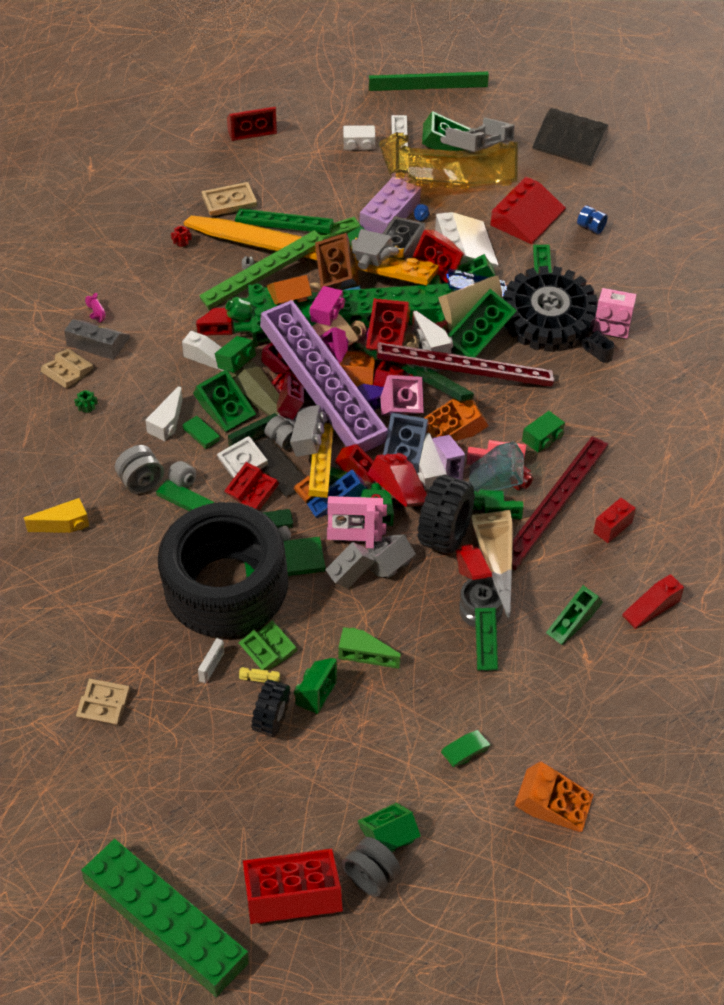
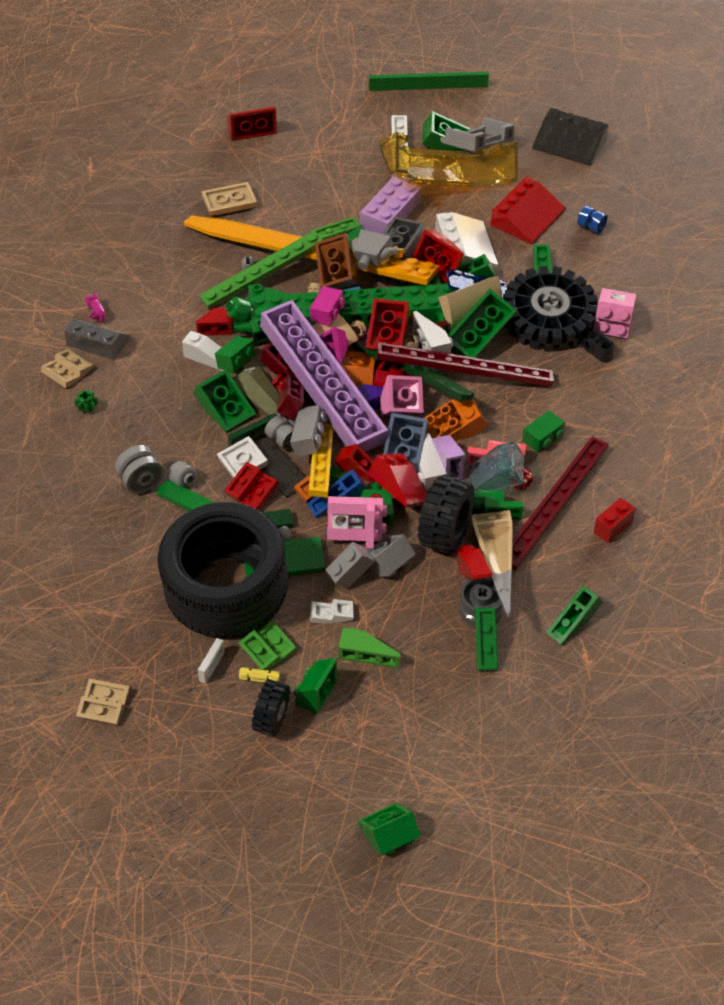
yellow slope [24,498,89,533] -> none
green brick [81,838,249,998] -> none
white slope [145,386,183,441] -> none
red gear [171,226,192,247] -> none
green tile [182,416,220,449] -> none
green tile [235,209,334,234] -> none
red slope [242,849,343,924] -> none
orange slope [267,275,312,305] -> none
dark grey wheel [342,837,401,897] -> none
white brick [343,126,375,150] -> none
blue plate [413,204,430,221] -> none
green slope [441,730,490,768] -> none
orange slope [514,761,594,832] -> none
red slope [622,574,684,629] -> none
none -> white slope [310,599,354,623]

